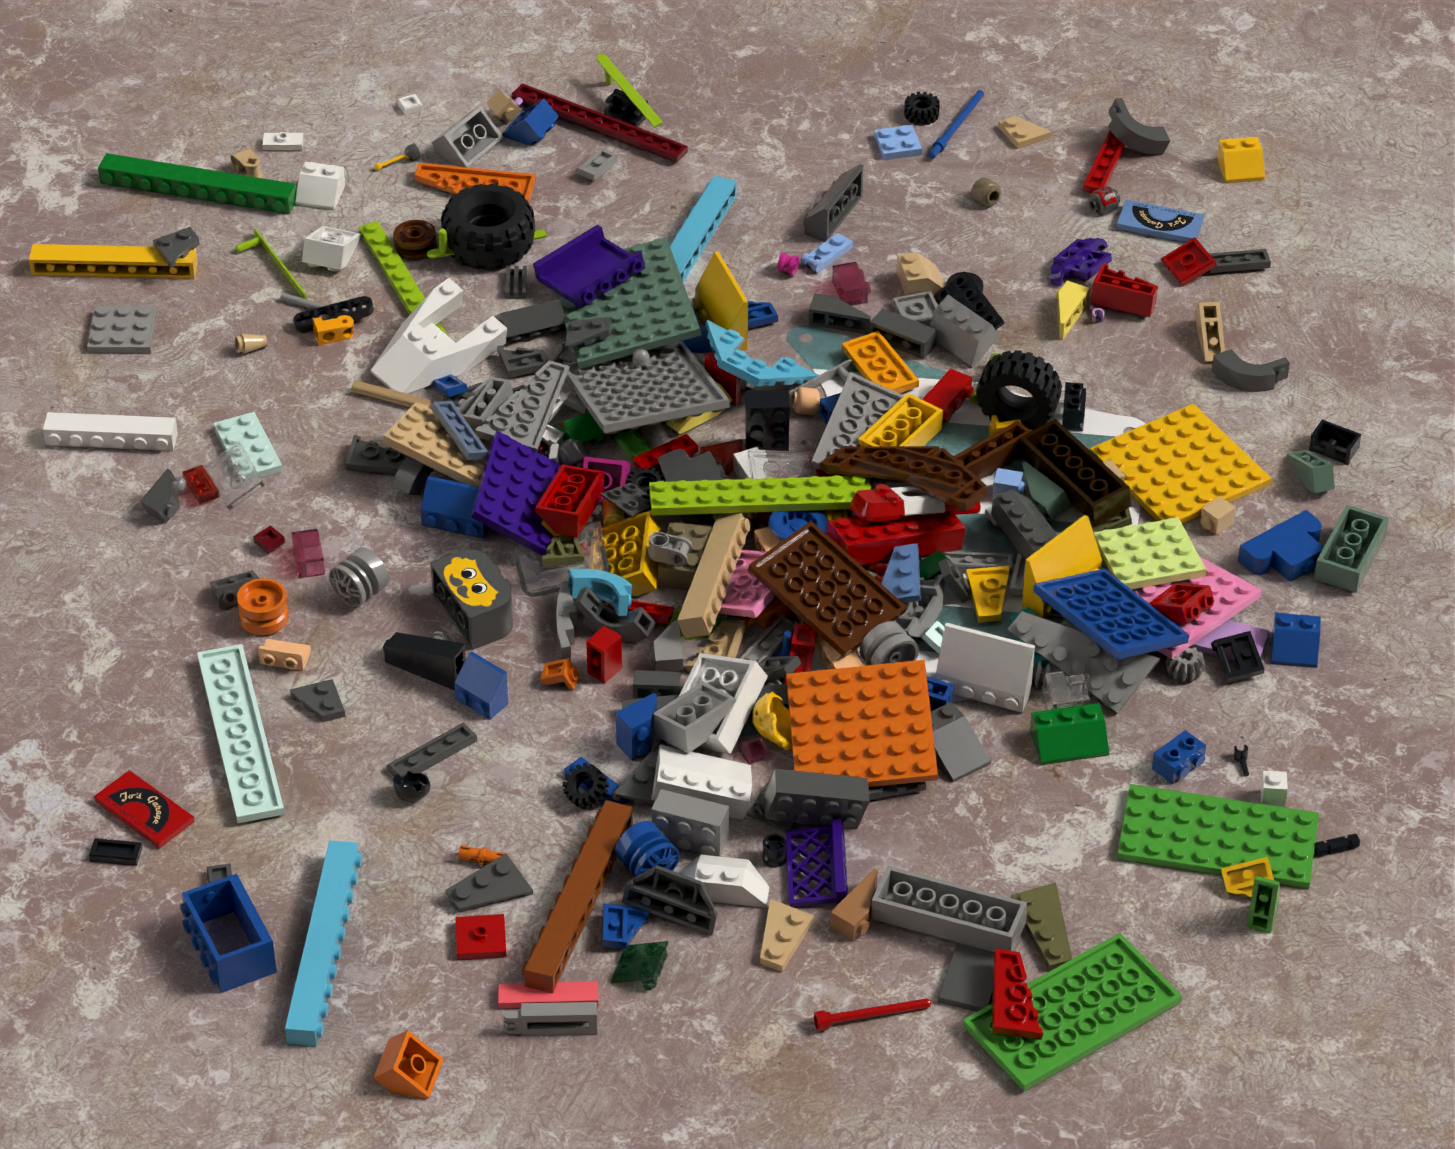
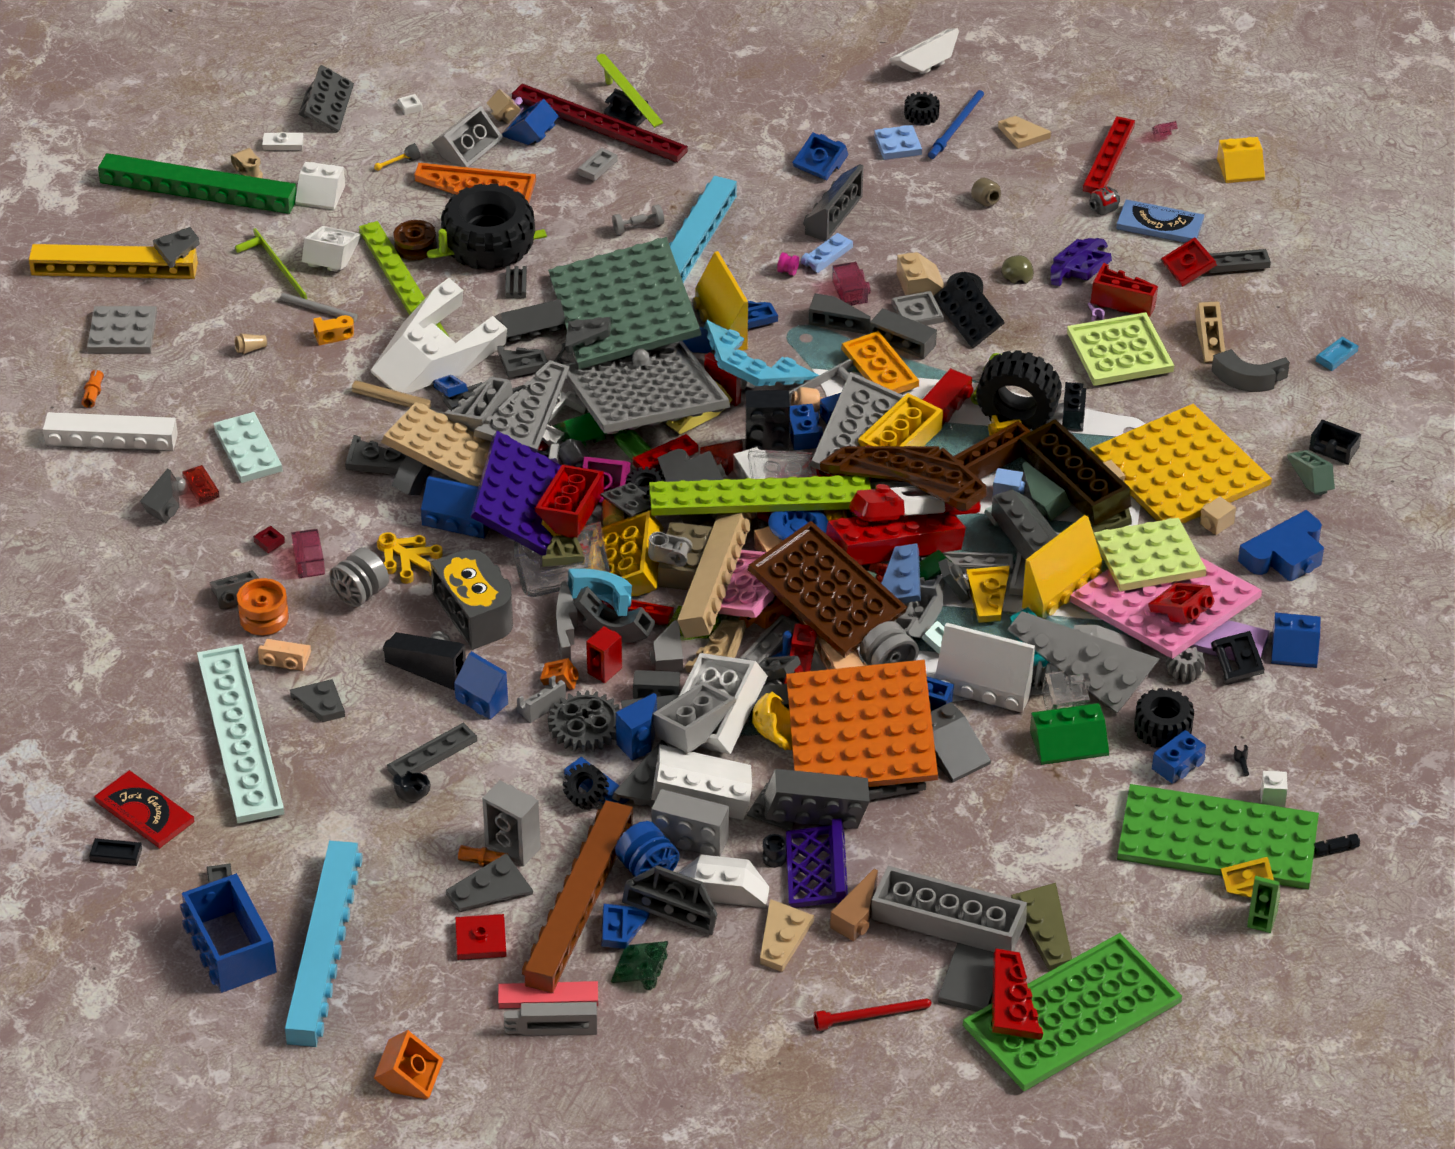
clear tile [204,441,265,510] -> none
black beam [293,296,374,333] -> none
sand blue plate [431,401,488,460] -> none
dark purple panel [533,225,645,308] -> none
clear pink slope [738,735,770,765] -> none
light grey slope [929,295,999,368] -> none
blue plate [1033,568,1190,660] -> none
light yellow slope [1056,281,1090,340] -> none
dark grey arch [1108,98,1170,155] -> none
sand green brick [1314,505,1389,593] -> none
none -> orange pin [81,370,104,408]
none -> dark grey bracket [298,65,354,132]
none -> yellow plant [377,532,443,584]
none -> light grey brick [482,780,541,866]
none -> light grey hinge [516,676,566,723]
none -> dark grey gear [548,690,619,753]
none -> light grey wheel [612,204,664,235]
none -> blue brick [789,404,823,451]
none -> blue plate [792,132,849,181]
none -> white wedge [889,28,959,74]
none -> olive hair [1001,255,1034,284]
none -> yellowish green plate [1067,312,1174,386]
none -> black tyre [1134,688,1194,748]
none -> clear pink plate [1152,121,1178,137]
none -> dark azure tile [1316,337,1359,371]

